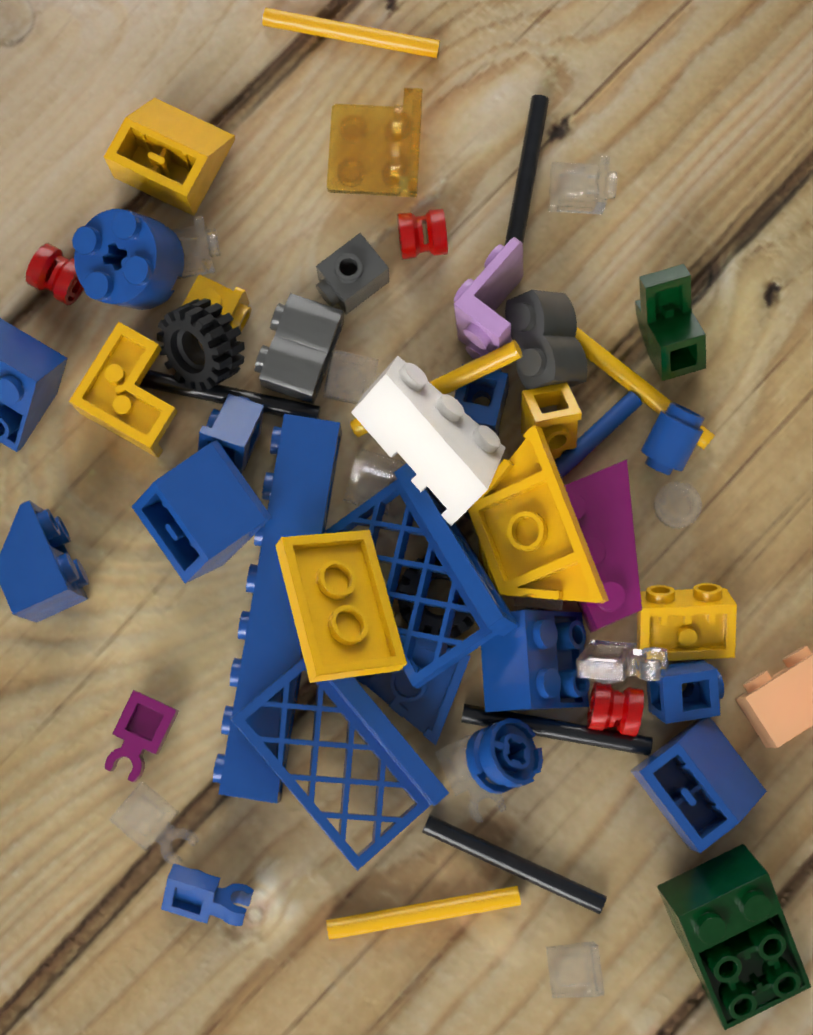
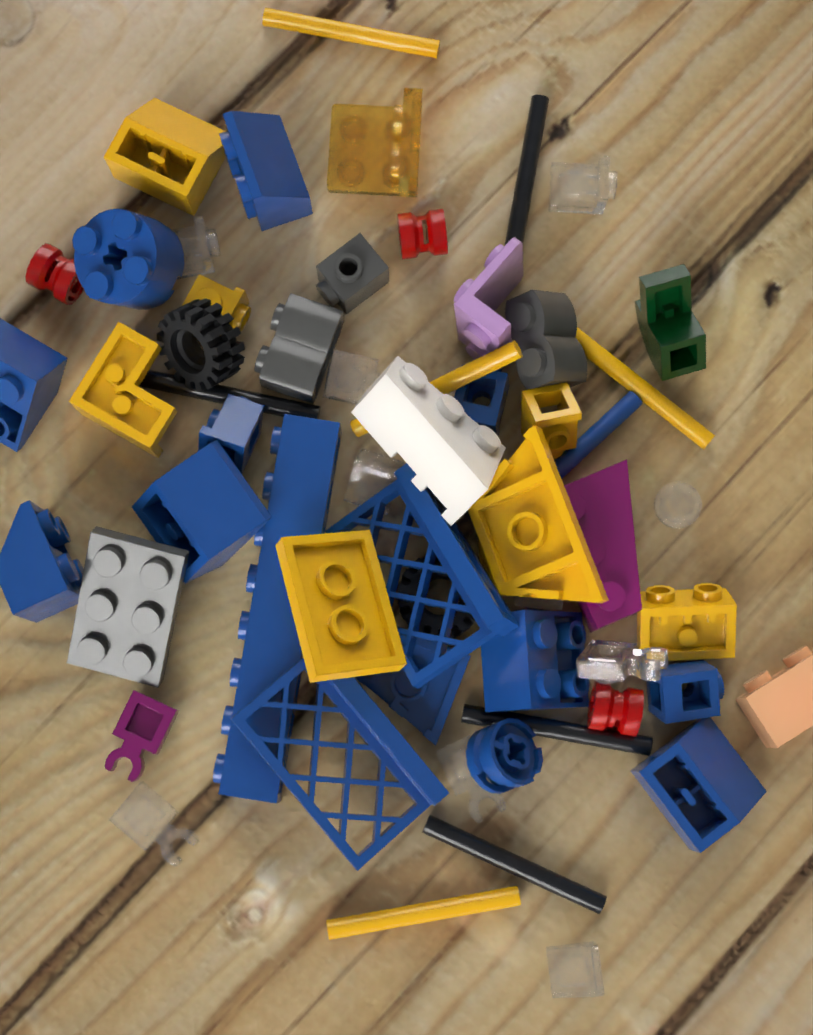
blue plate [161,864,254,926] -> none
blue brick [641,402,705,475] -> none
dark green slope [657,844,811,1030] -> none
none -> plate [67,526,190,688]
none -> blue slope [219,111,313,231]

